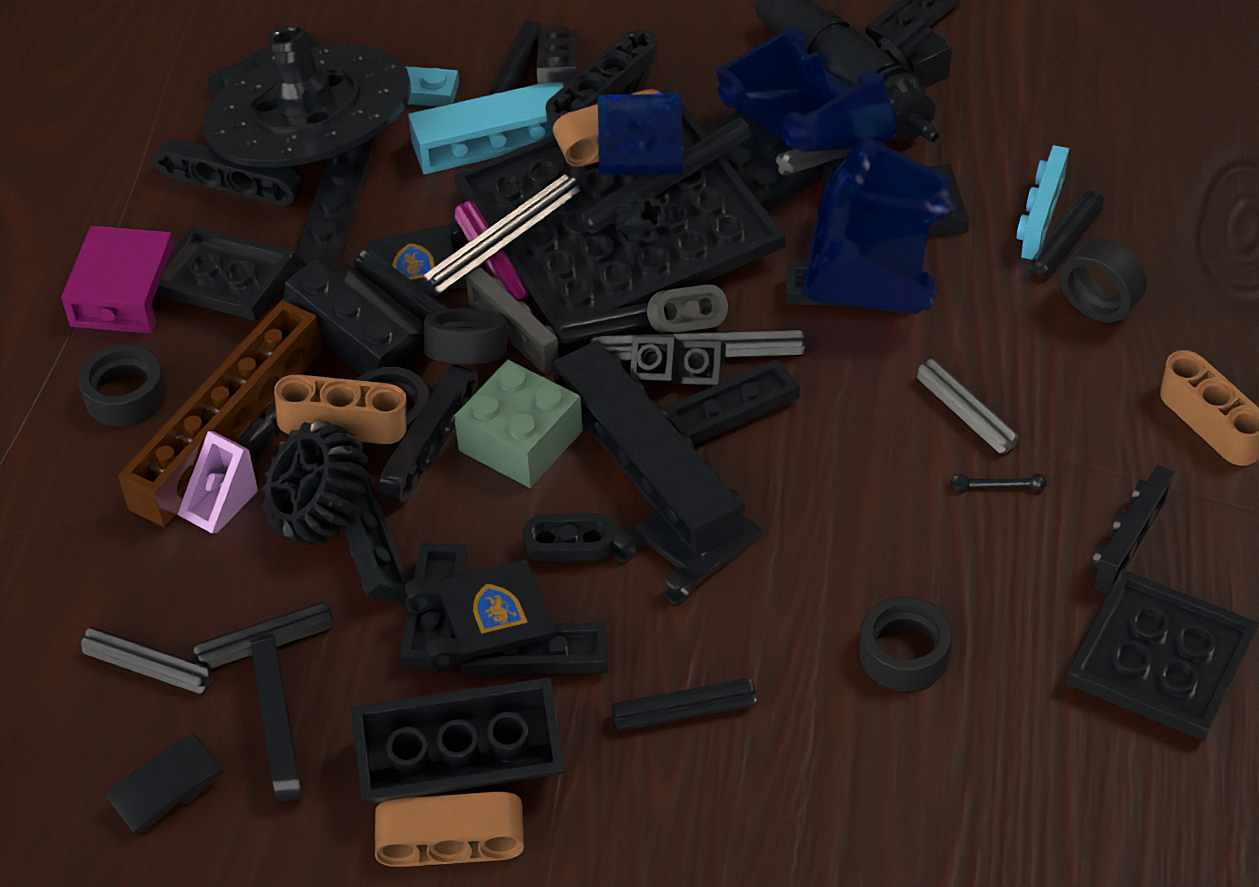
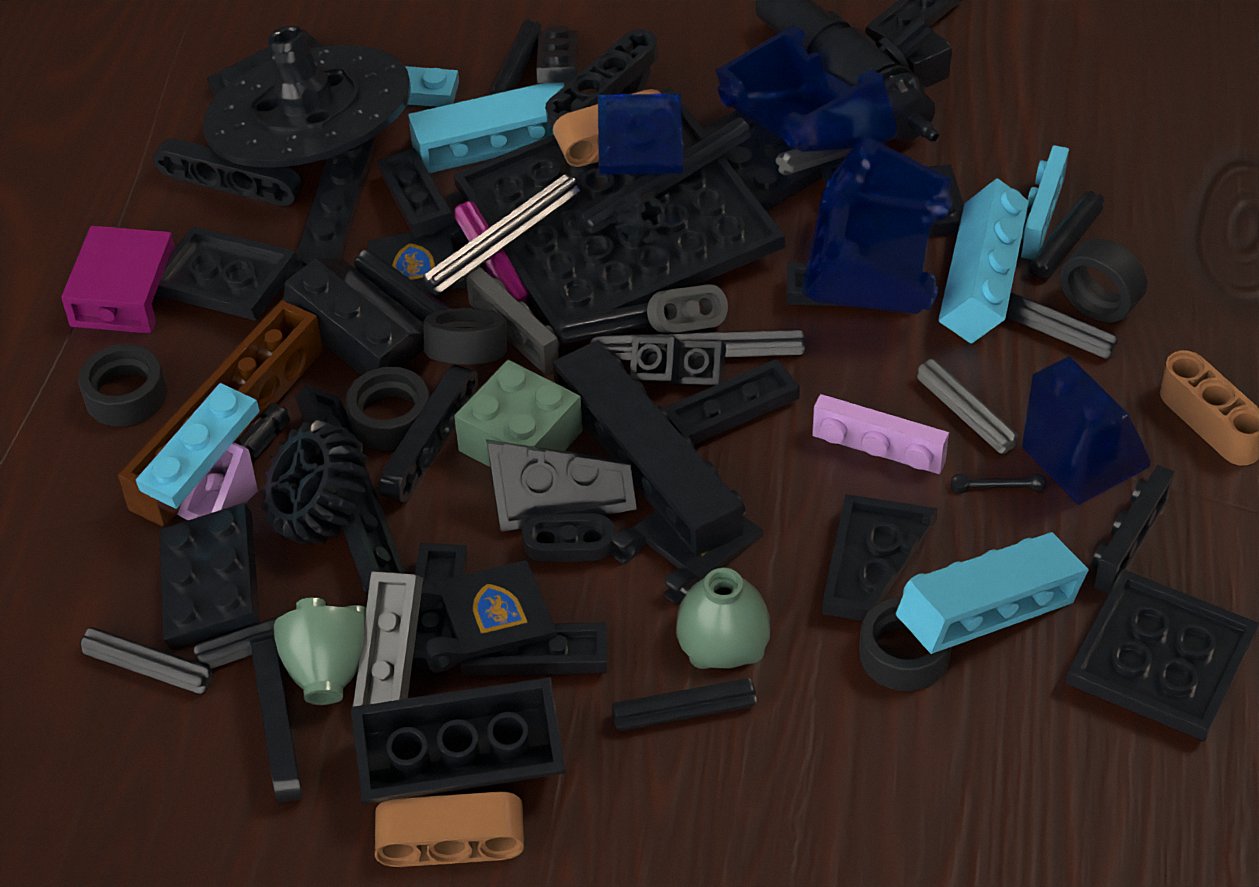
black slope [106,734,225,836] -> none
medium nougat beam [274,374,407,444] -> none
none -> medium azure plate [136,383,260,509]
none -> black plate [159,502,260,650]
none -> sand green piece [274,598,366,705]
none -> plate [353,572,423,707]
none -> black plate [377,148,454,238]
none -> black wing [486,439,637,532]
none -> sand green piece [676,568,771,669]
none -> lavender plate [813,394,949,474]
none -> black wing [822,494,938,621]
none -> medium azure brick [896,532,1089,654]
none -> medium azure brick [938,178,1029,344]
none -> black axle [1006,292,1118,359]
none -> clear blue slope [1022,356,1151,505]

